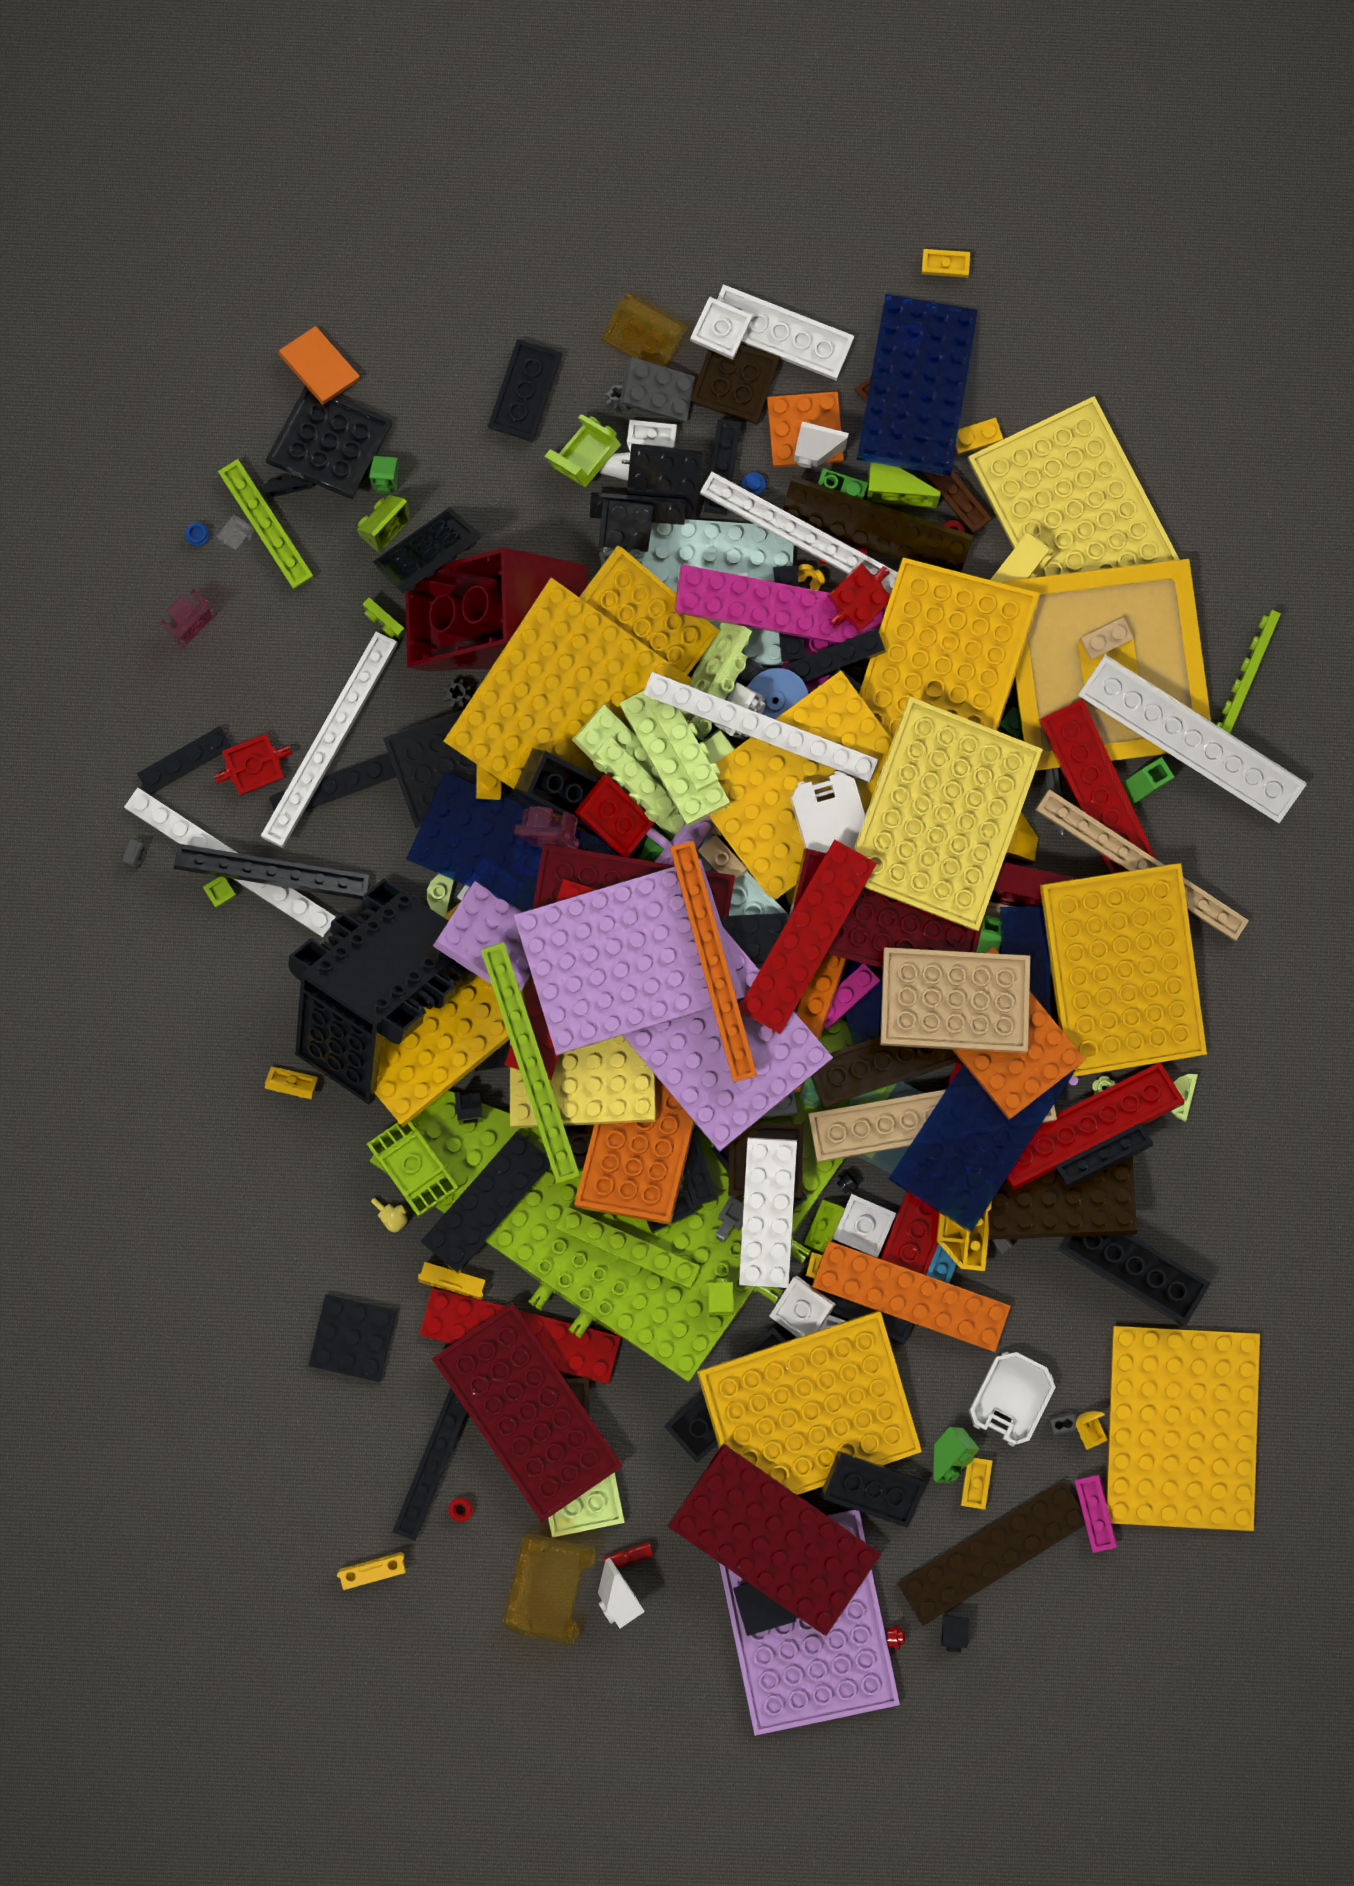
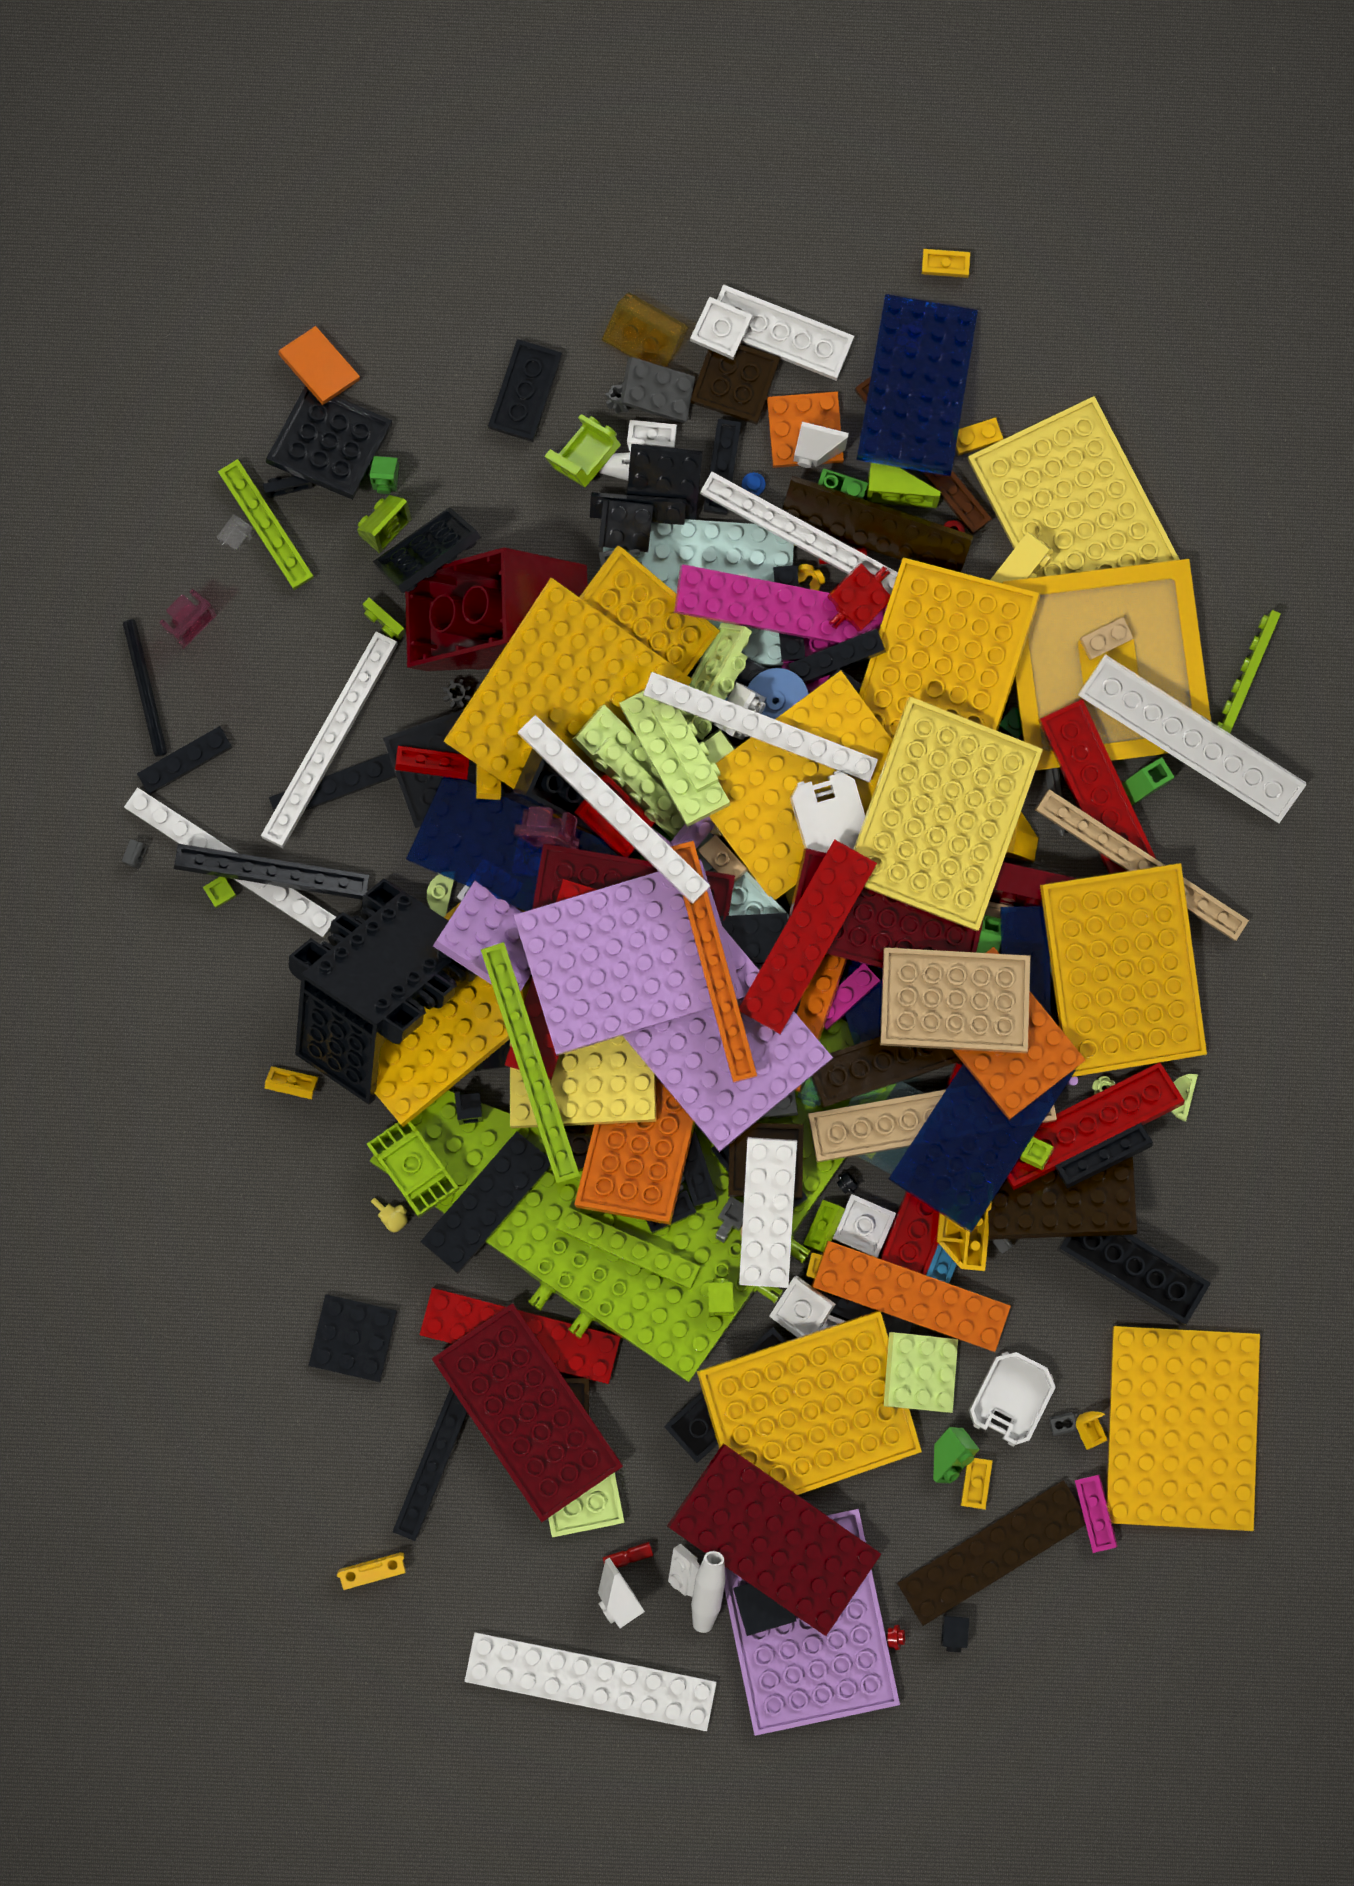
blue plate [185,523,209,547] -> none
red plate [213,734,293,796] -> none
yellow piece [418,1262,485,1300] -> none
red plate [448,1497,473,1522] -> none
clear yellow windscreen [503,1532,596,1645] -> none
black plate [820,1451,926,1528] -> none
none -> black axle [123,619,167,757]
none -> red plate [395,746,469,780]
none -> white plate [465,1632,716,1731]
none -> white plate [518,715,710,904]
none -> white plate [668,1544,725,1633]
none -> yellowish green plate [884,1332,958,1413]
none -> lime plate [1020,1136,1054,1170]

